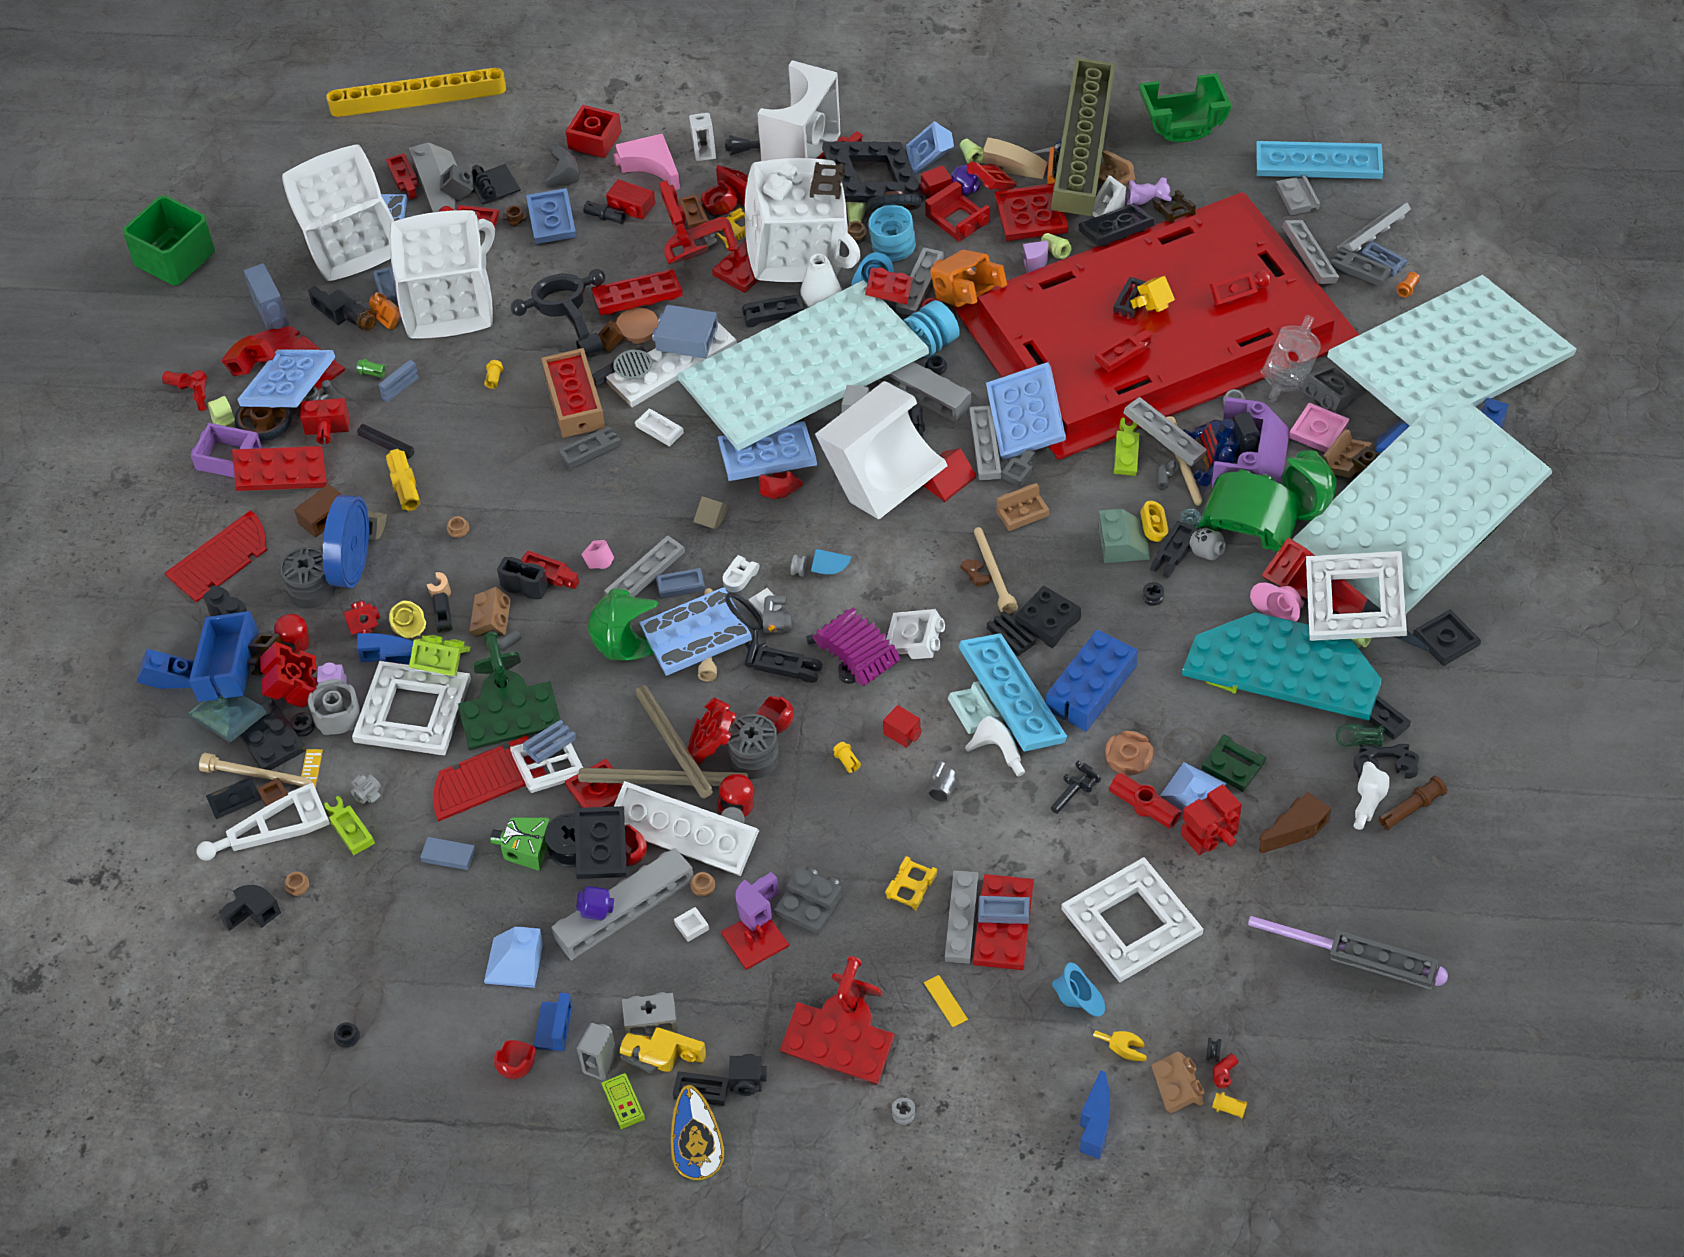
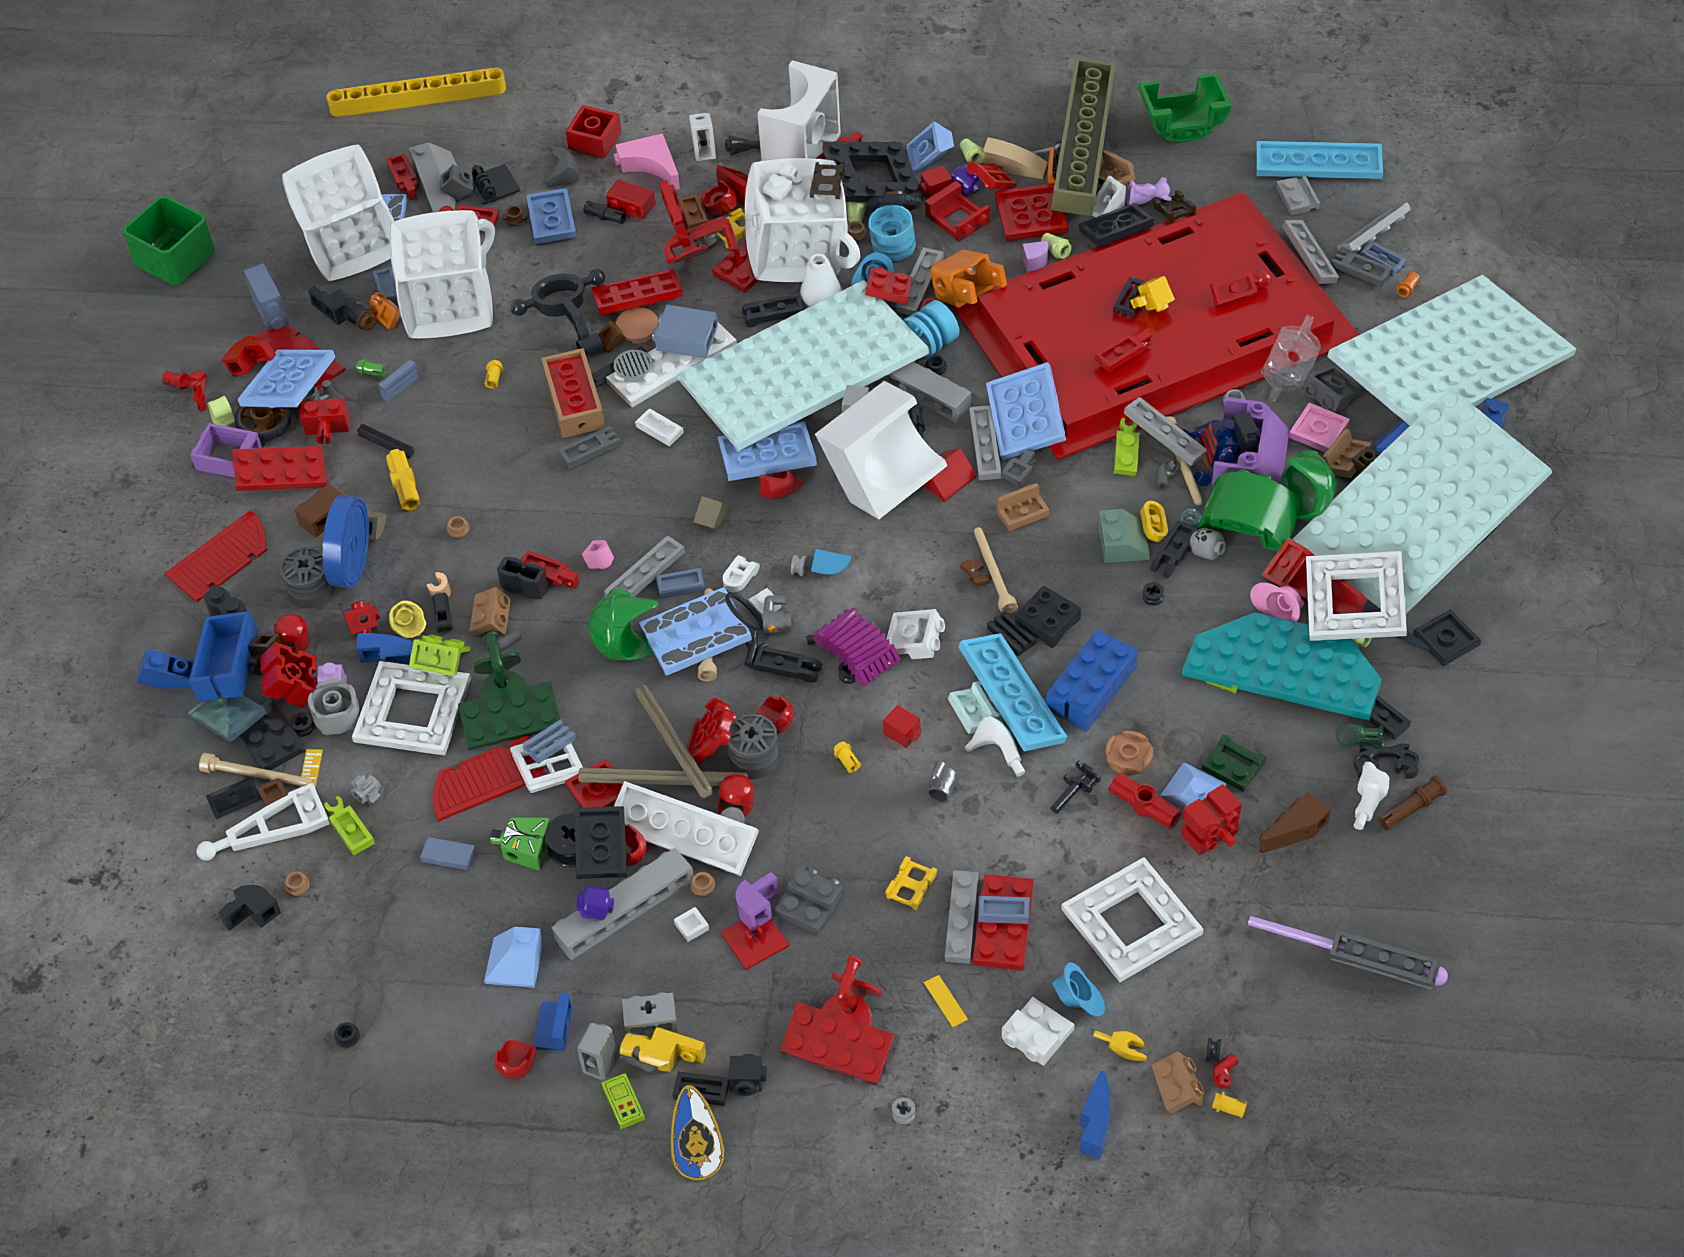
none -> white plate [1002,997,1075,1066]

